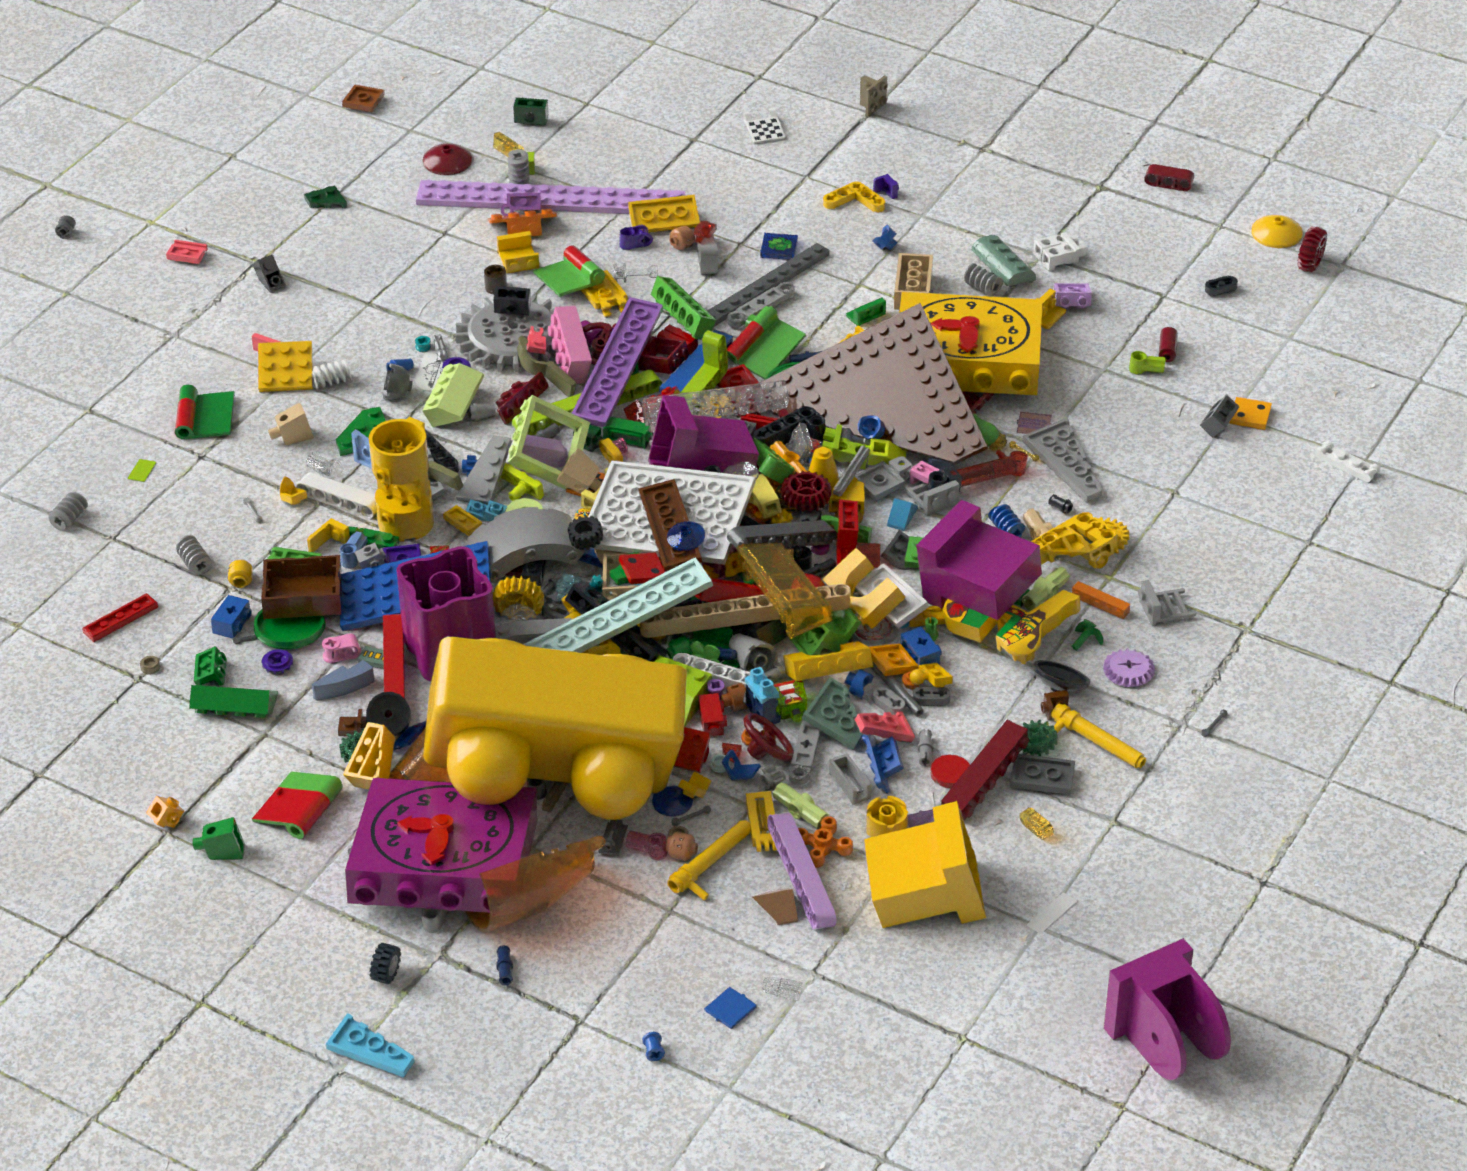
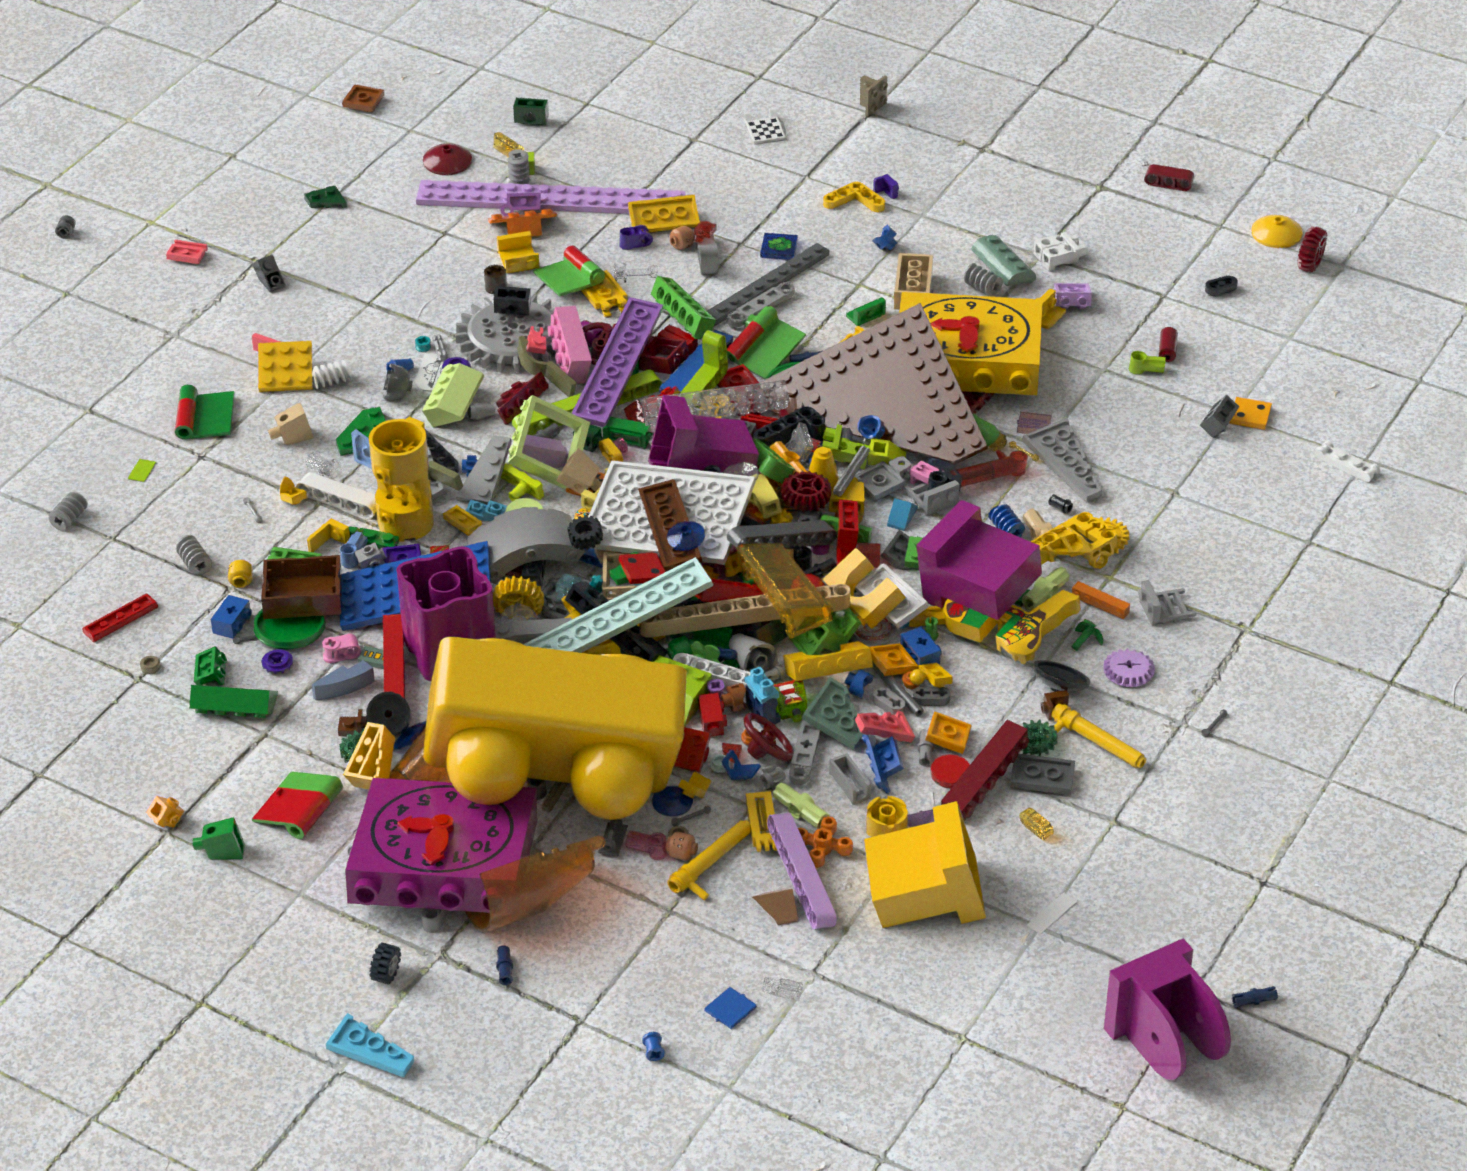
none -> light orange tile [925,711,972,754]
none -> dark blue pin [1232,986,1278,1008]

